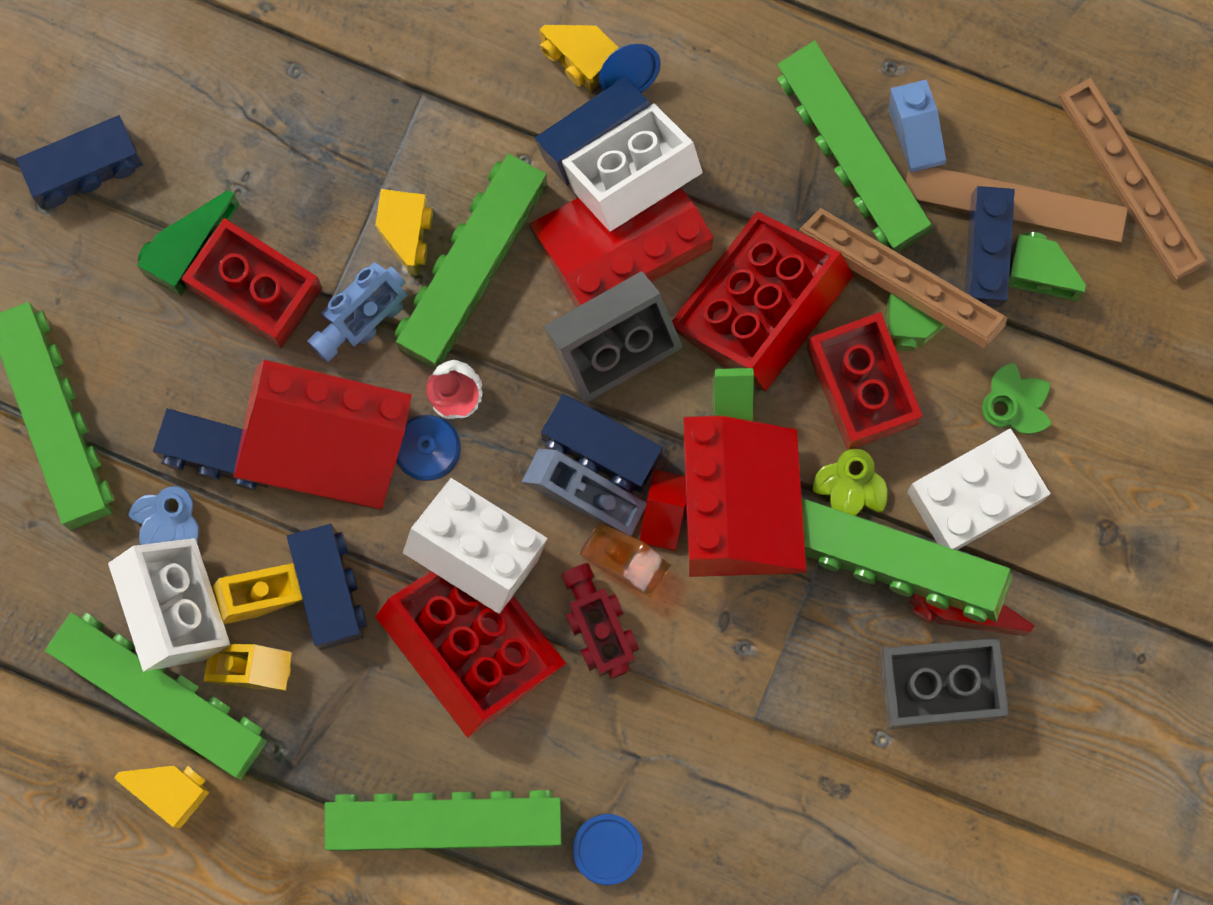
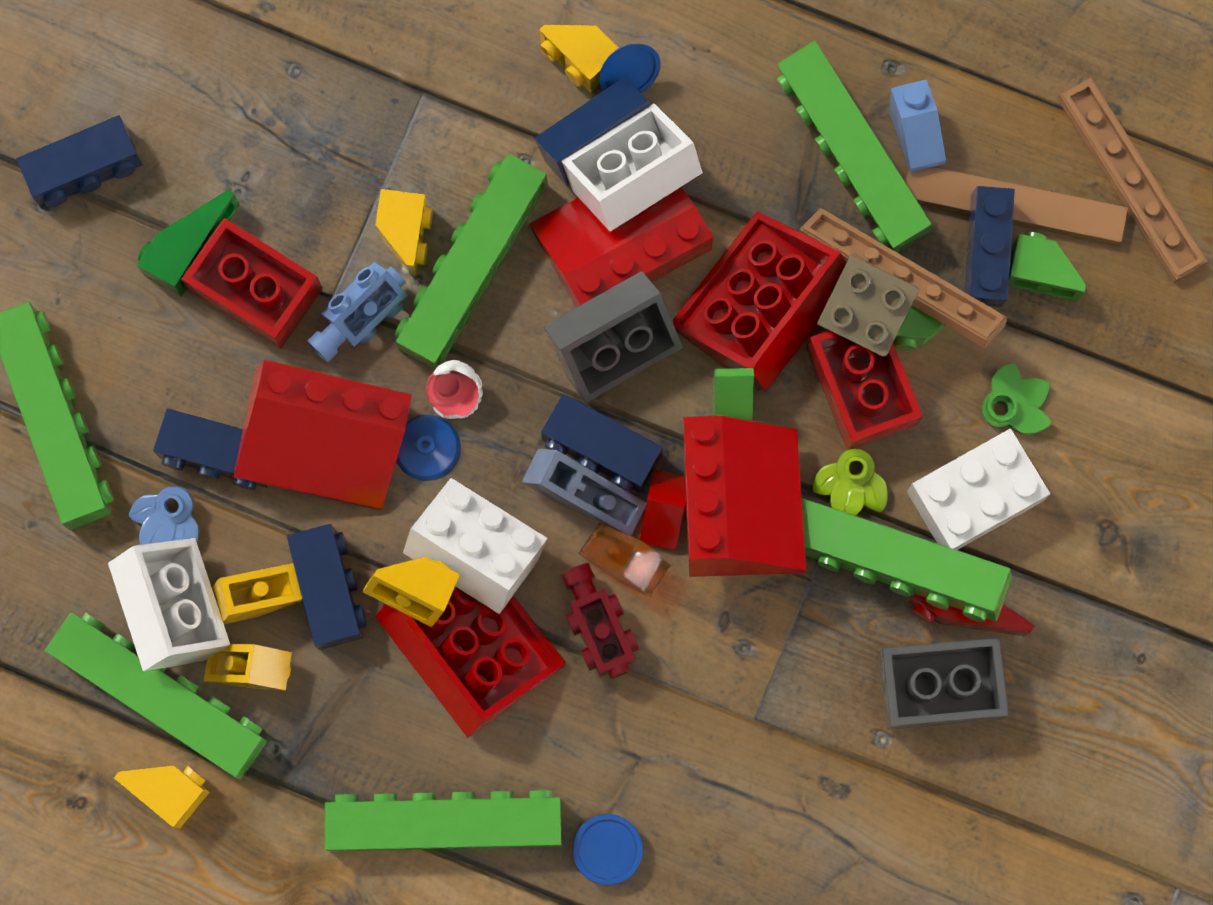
none -> yellow slope [363,557,460,627]
none -> dark tan bracket [817,253,919,356]

